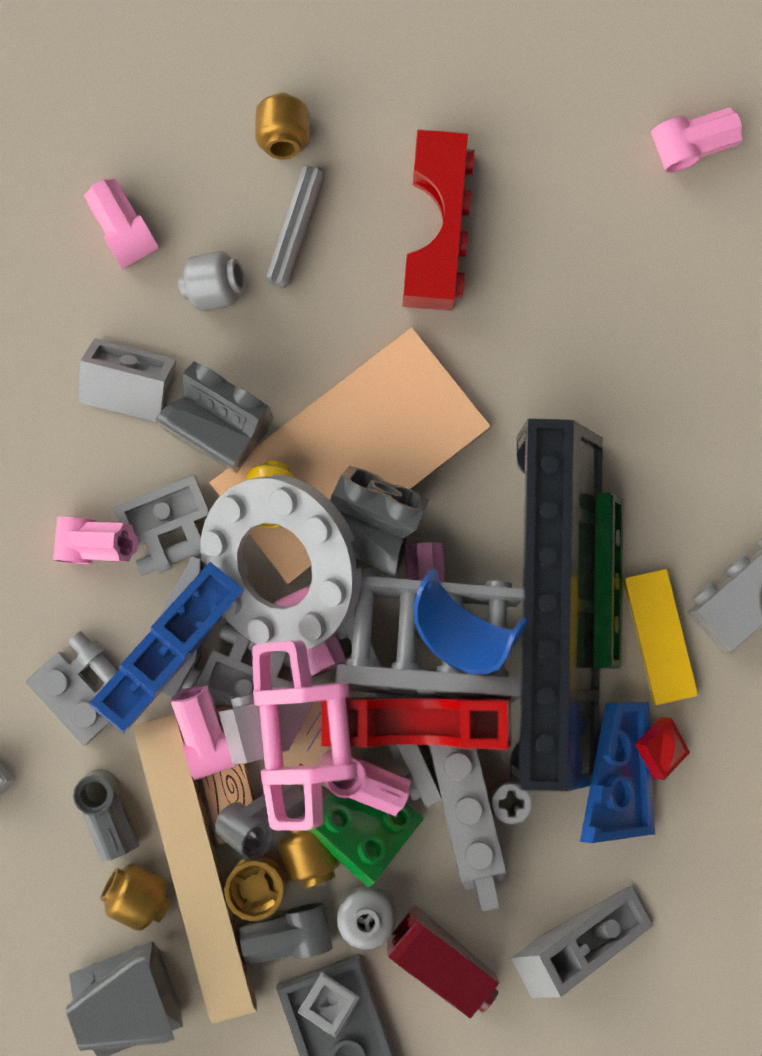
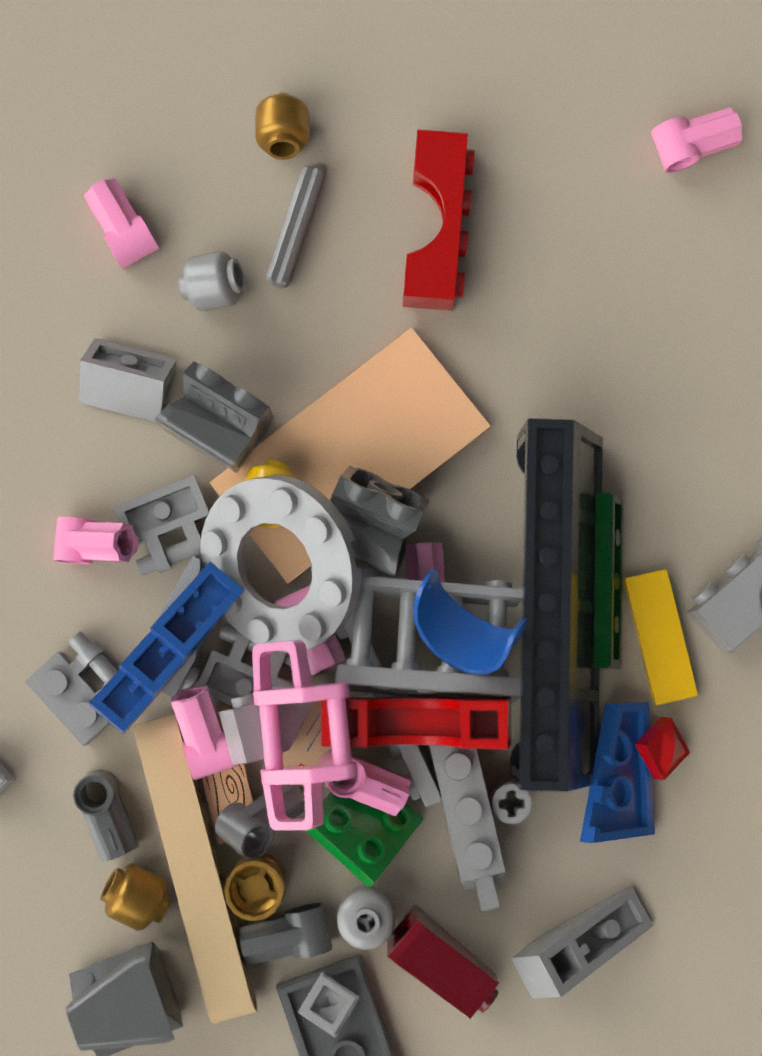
pearl gold head [278,830,341,888] -> none

